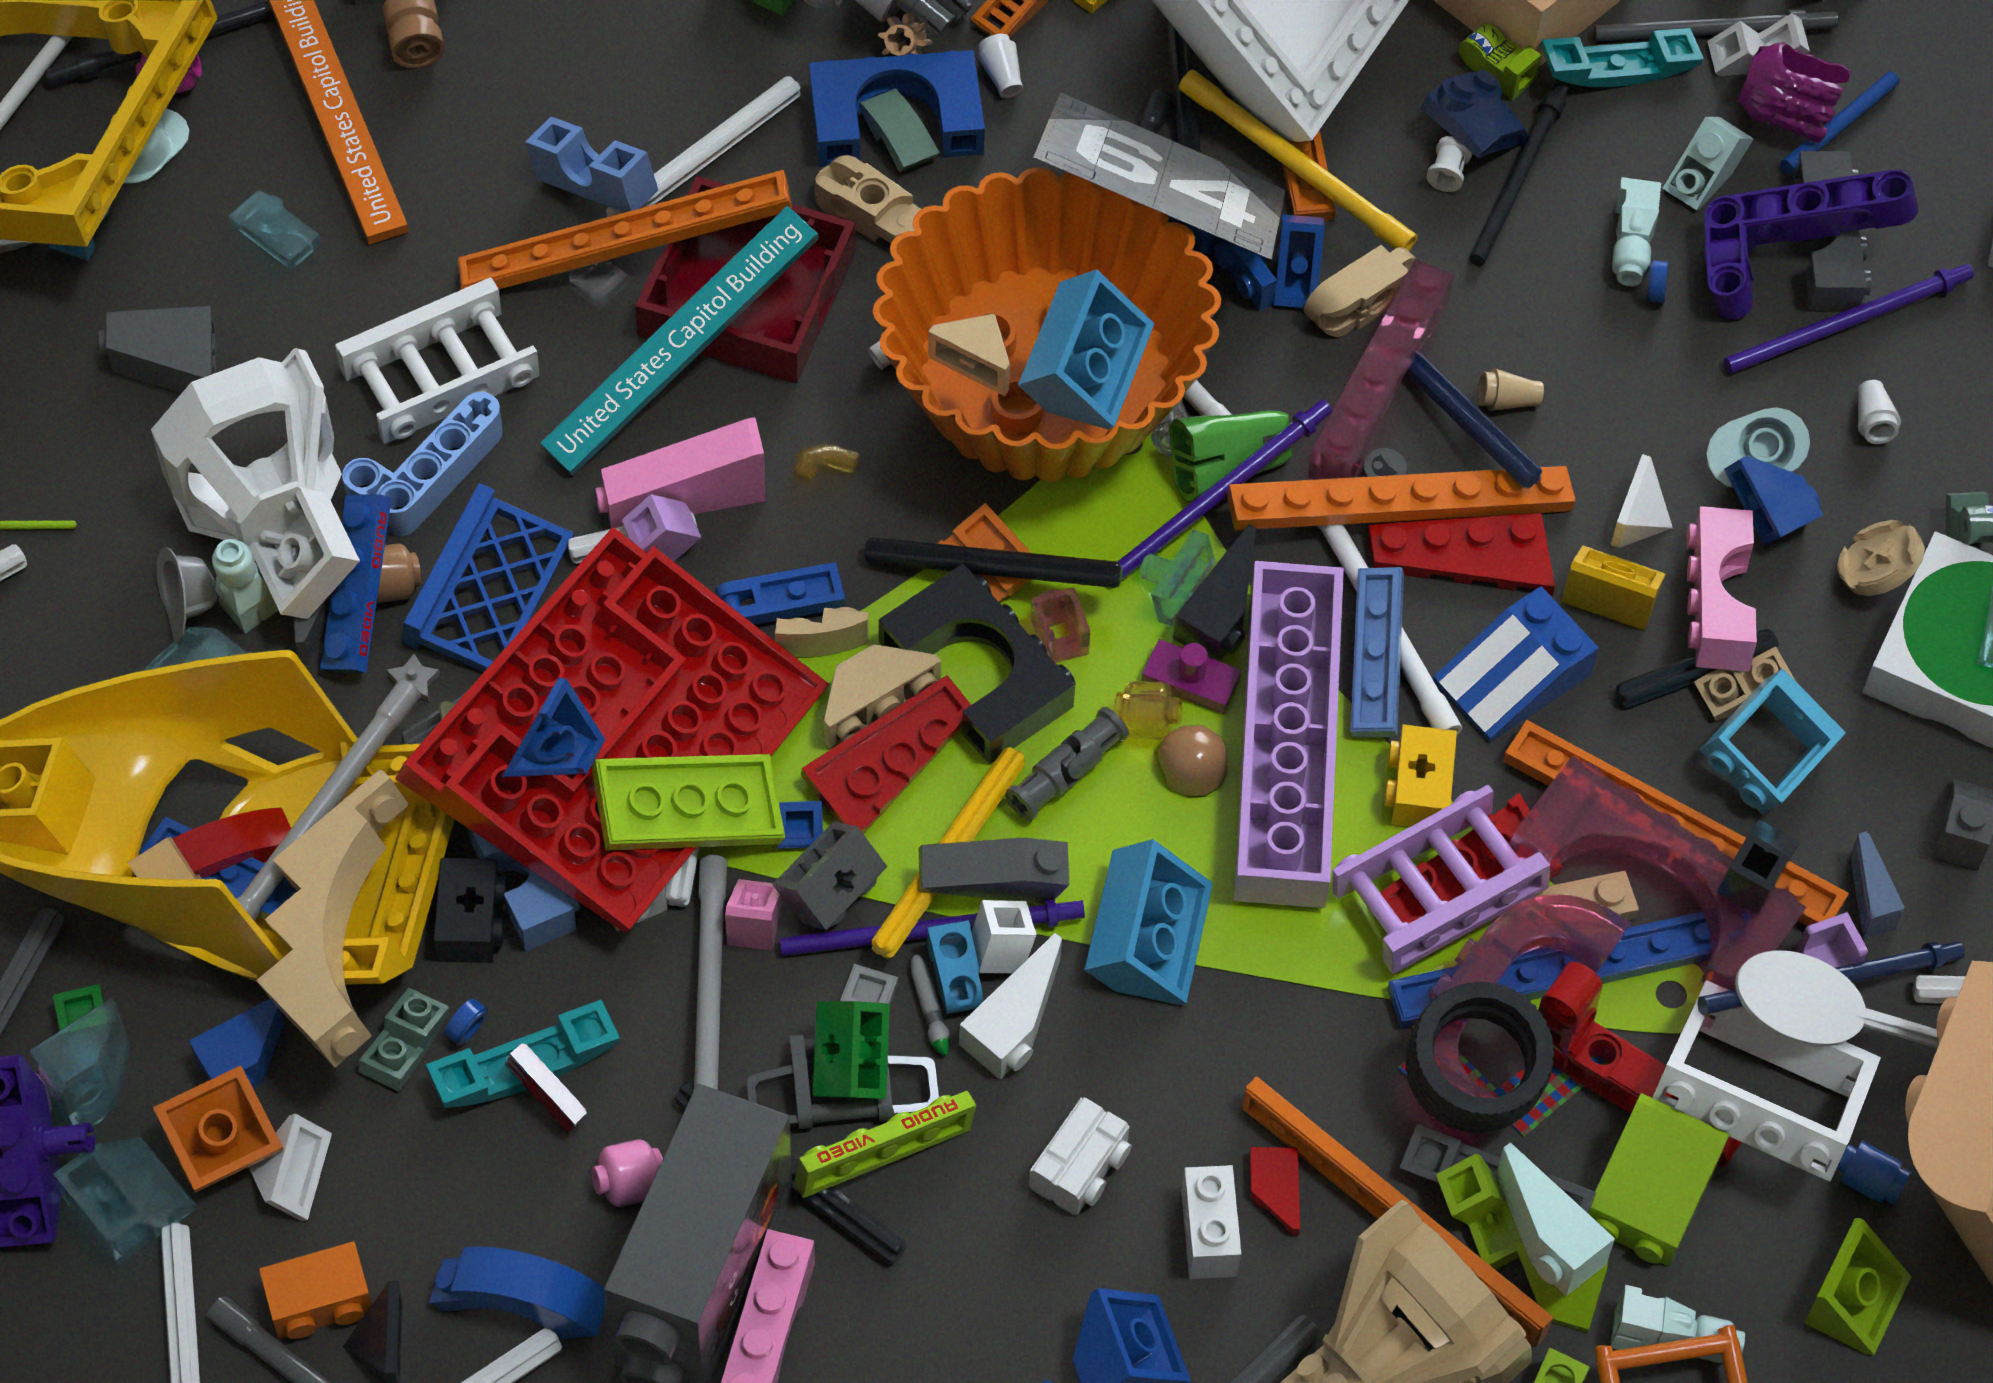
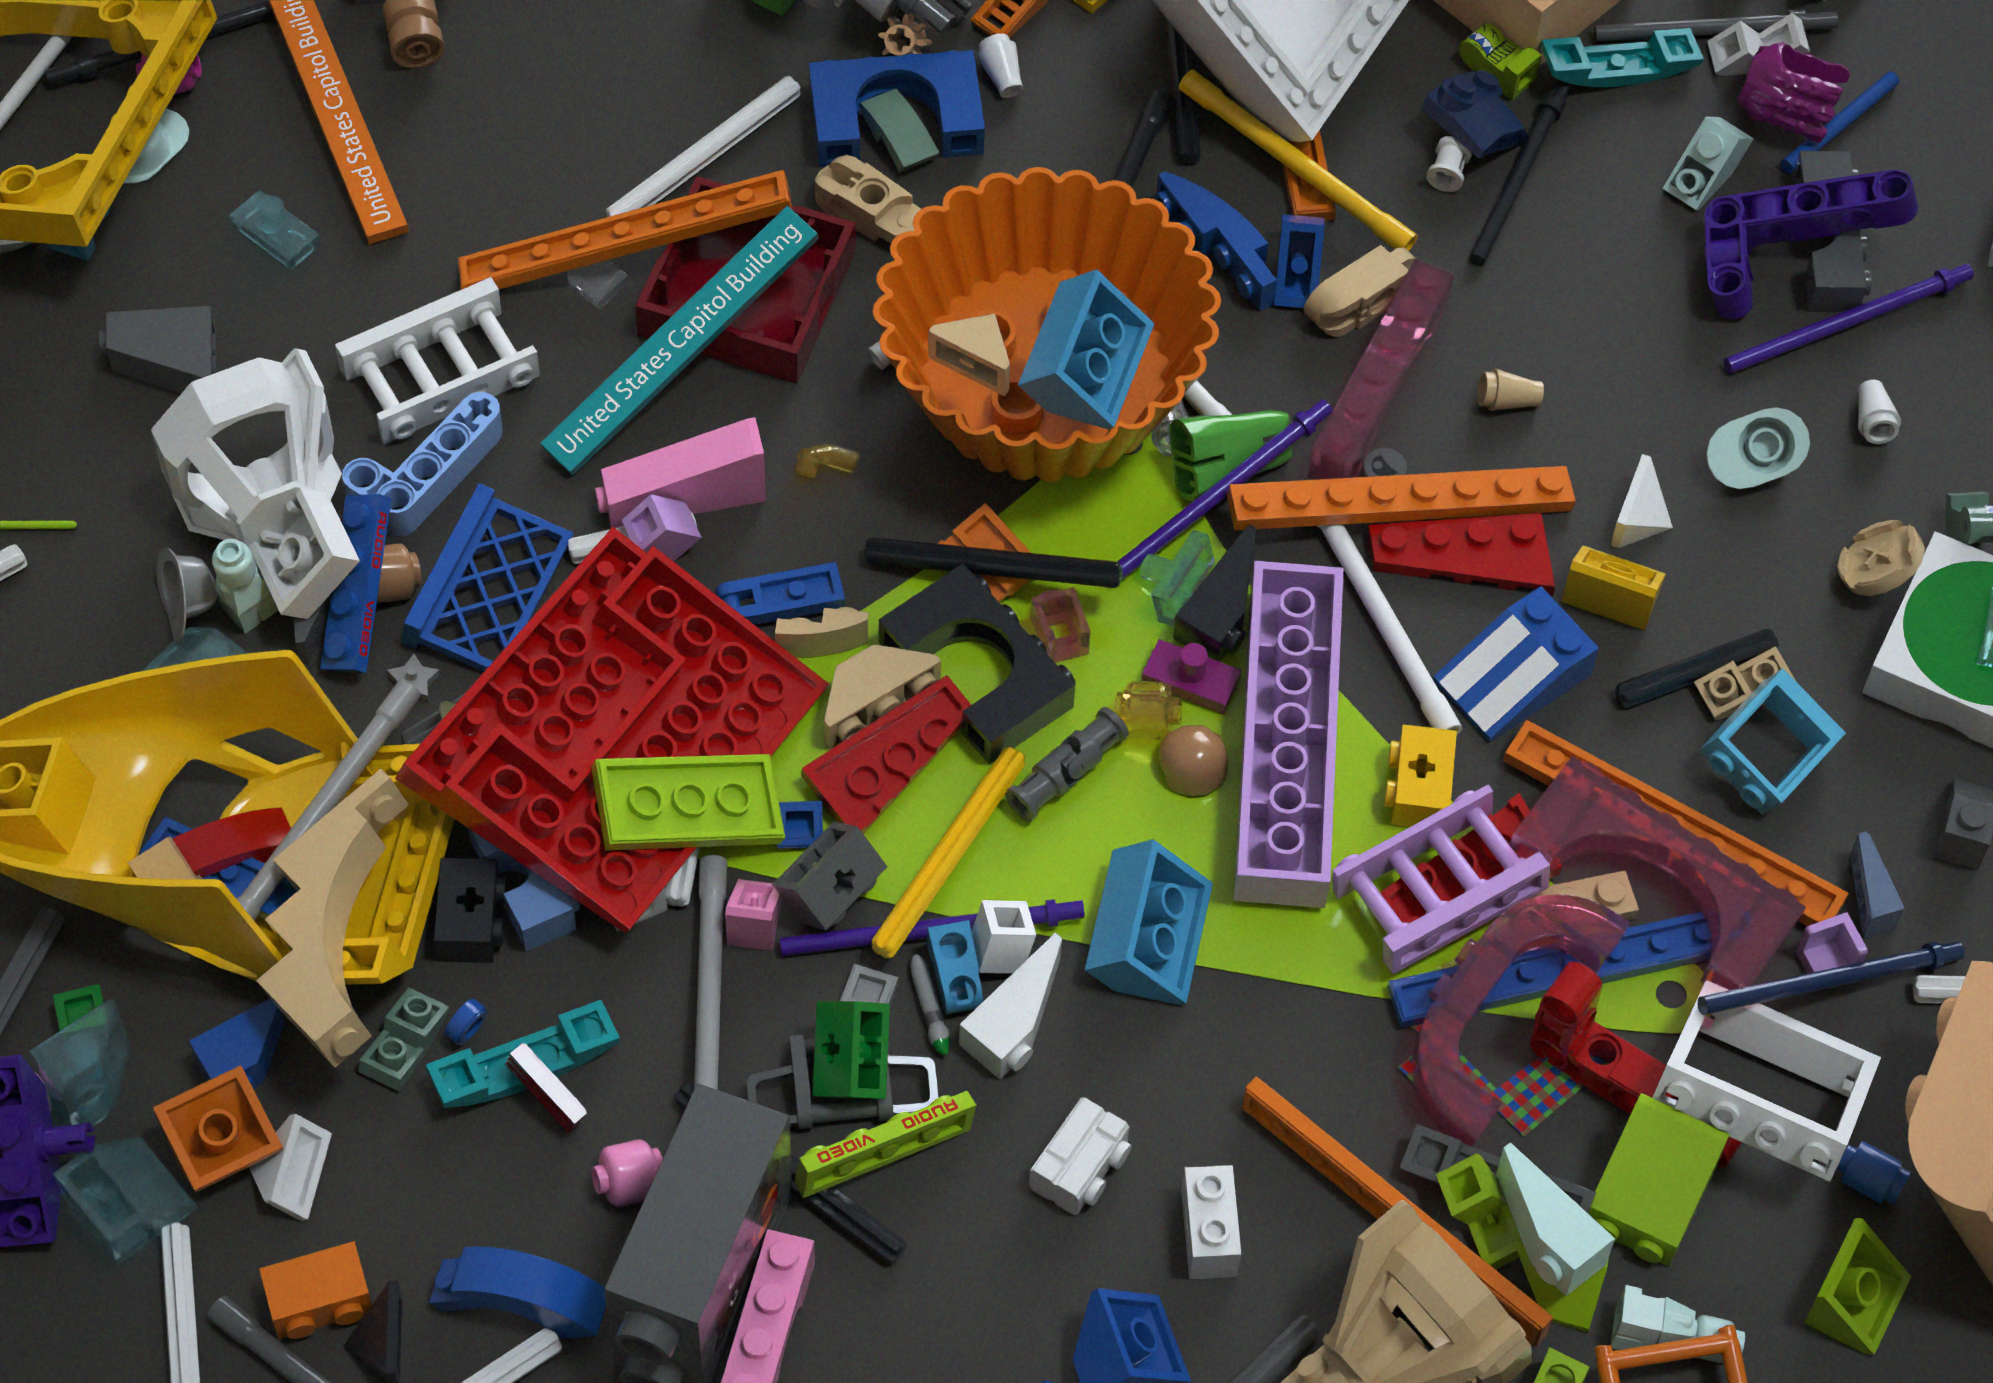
blue slope [502,678,605,777] -> none
medium blue arch [525,116,658,213] -> none
dark grey slope [918,838,1069,904] -> none
light grey sticker [1034,92,1286,259] -> none
red tile [1249,1147,1300,1236] -> none
medium blue tile [1351,567,1404,738] -> none
dark blue axle [1397,346,1542,489] -> none
black tyre [1406,981,1554,1134] -> none
light aqua piece [1612,177,1661,286] -> none
blue tile [1648,260,1669,303] -> none
bright pink arch [1686,506,1757,672] -> none
black slope [1717,819,1800,916] -> none
blue slope [1724,455,1824,546] -> none
white piece [1735,950,1939,1049] -> none

